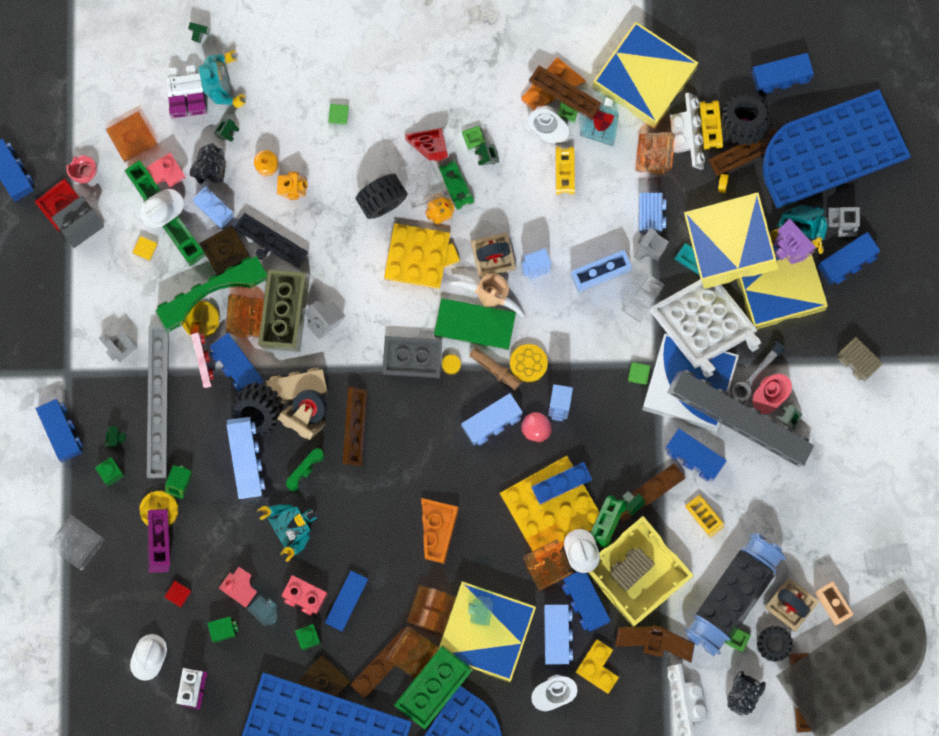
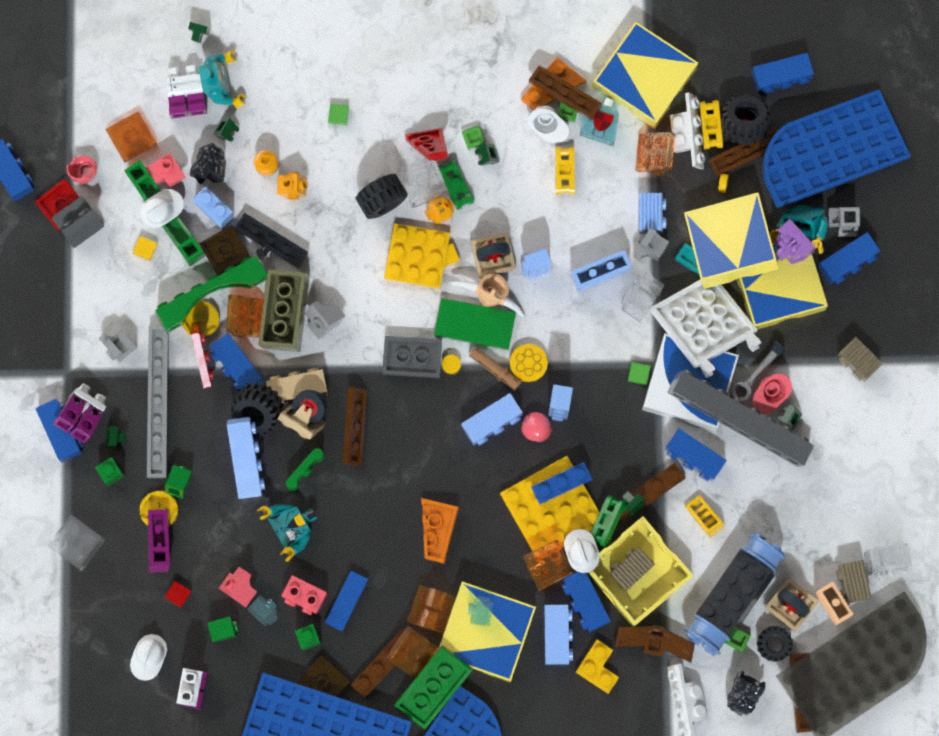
white piece [531,675,577,711] -> none
none -> magenta hips [53,384,107,444]
none -> dark tan brick [836,560,872,604]

